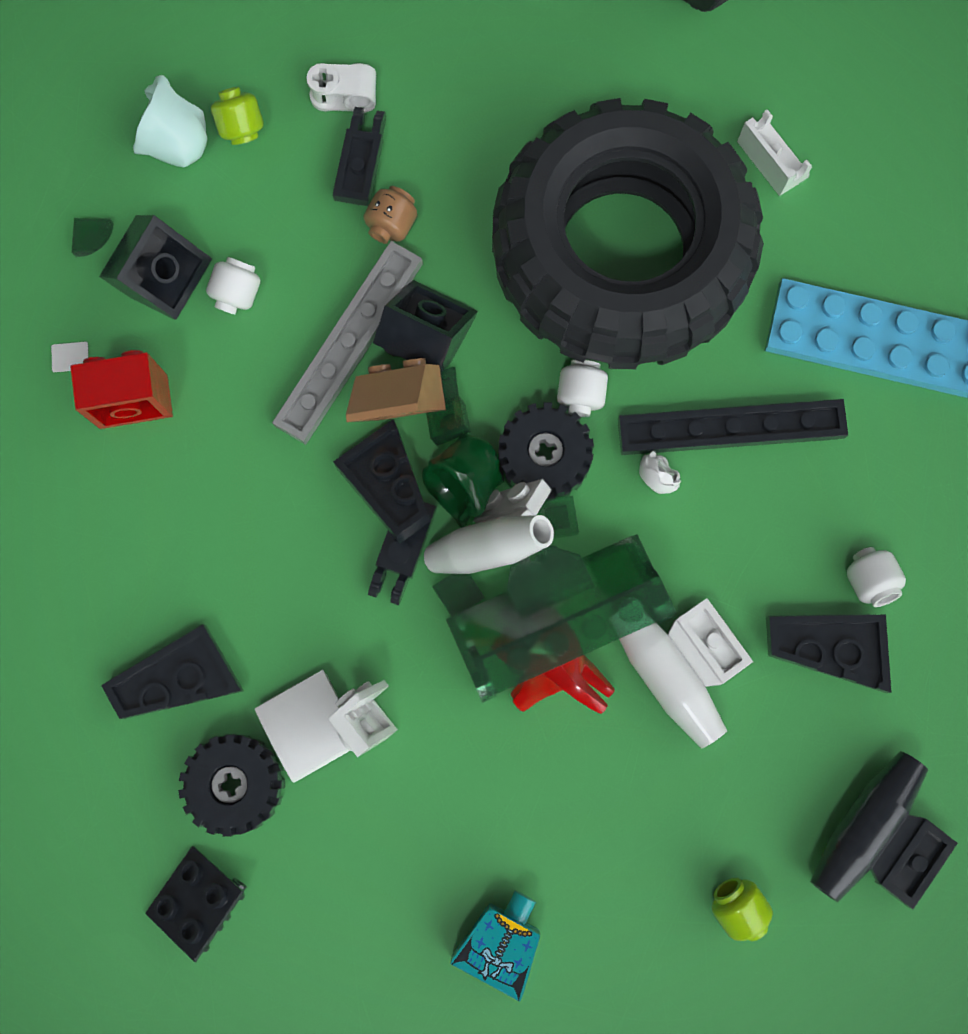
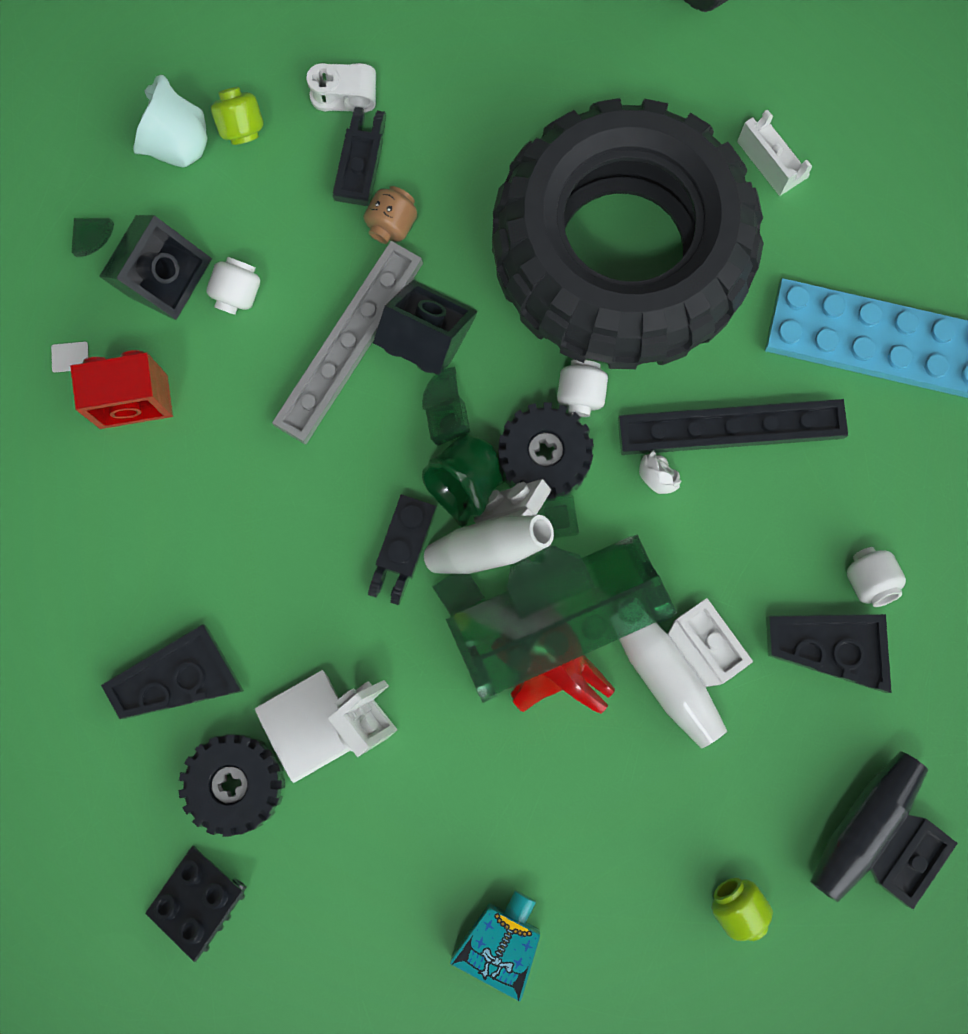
black wing [333,419,431,543] -> none
medium nougat slope [346,358,446,422] -> none

